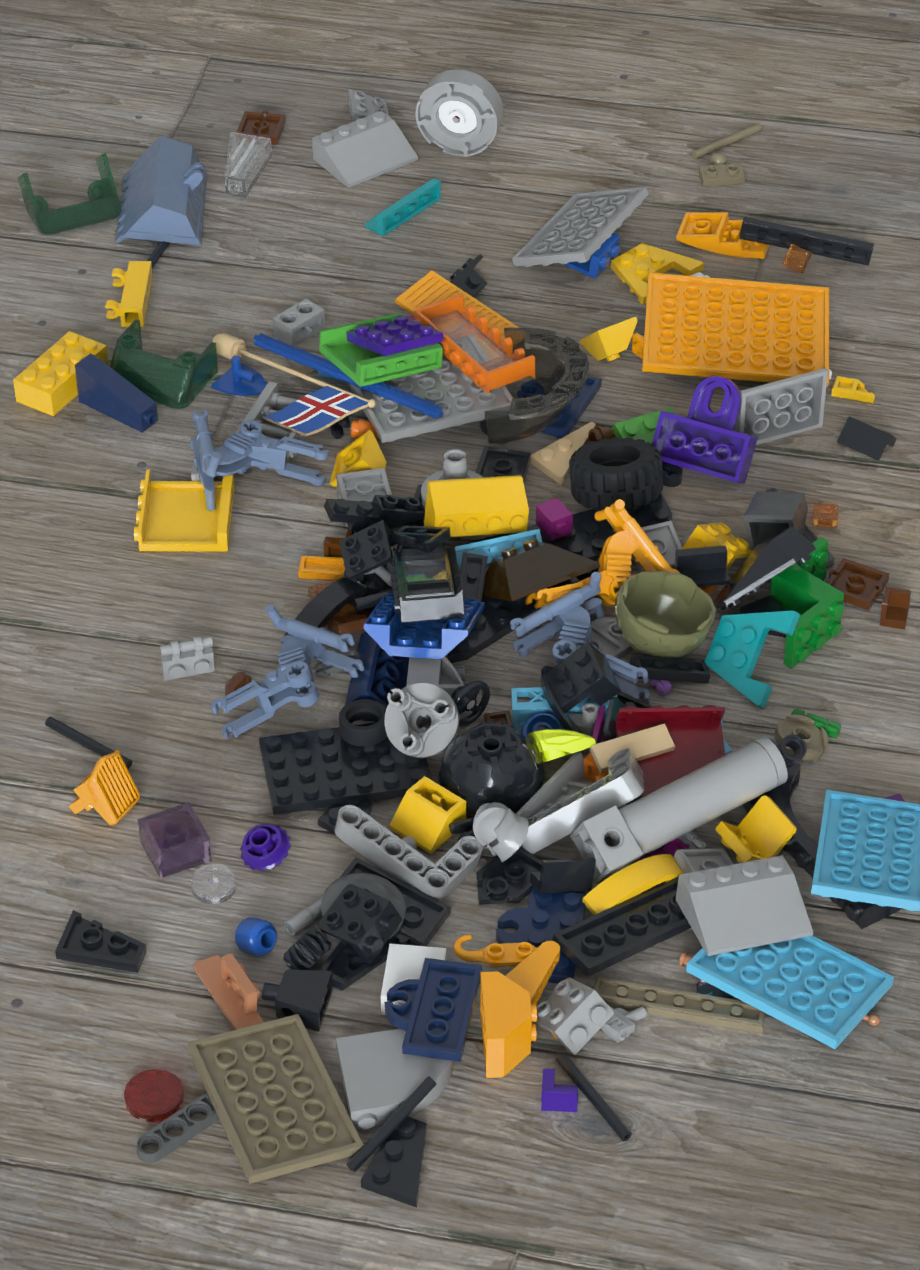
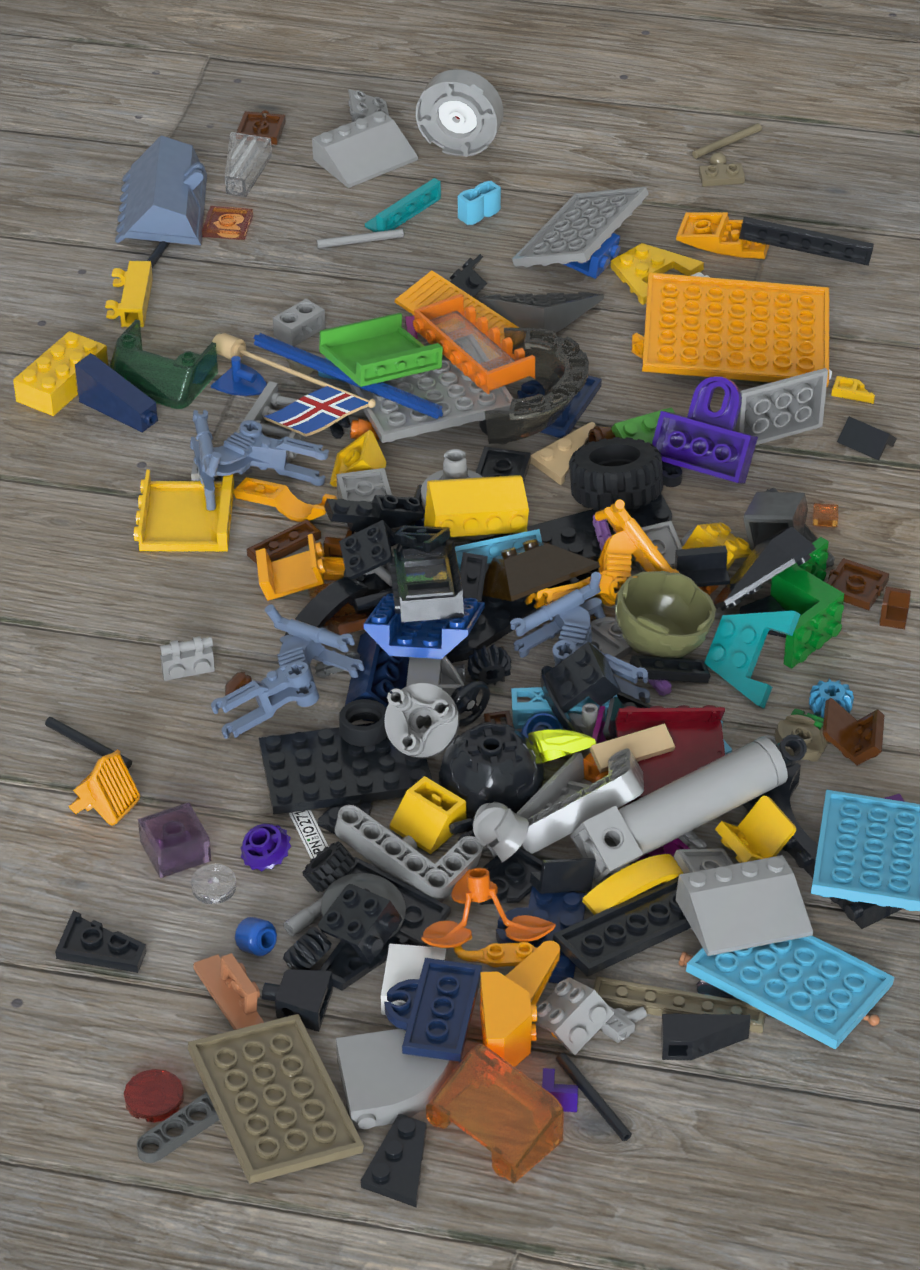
clear green windscreen [17,153,121,236] -> none
dark purple plate [346,316,443,356] -> none
black piece [346,1076,437,1173] -> none
magenta brick [536,498,573,541] -> none
yellow slope [579,317,638,362] -> none
clear orange tile [782,243,812,273] -> none
none -> clear orange tile [202,206,253,240]
none -> light orange piece [233,477,337,522]
none -> reddish brown tile [247,519,321,564]
none -> light orange panel [256,534,327,601]
none -> white sticker [289,810,329,859]
none -> black tyre [302,841,355,892]
none -> light grey bar [316,229,404,248]
none -> orange plant [421,868,556,948]
none -> clear orange windscreen [426,1044,564,1184]
none -> medium azure brick [458,181,501,225]
none -> black gear [467,644,512,685]
none -> dark grey slope [477,292,604,338]
none -> medium lavender axle [592,514,612,551]
none -> black slope [661,1013,750,1060]
none -> dark azure gear [809,679,854,718]
none -> reddish brown bracket [823,698,885,766]

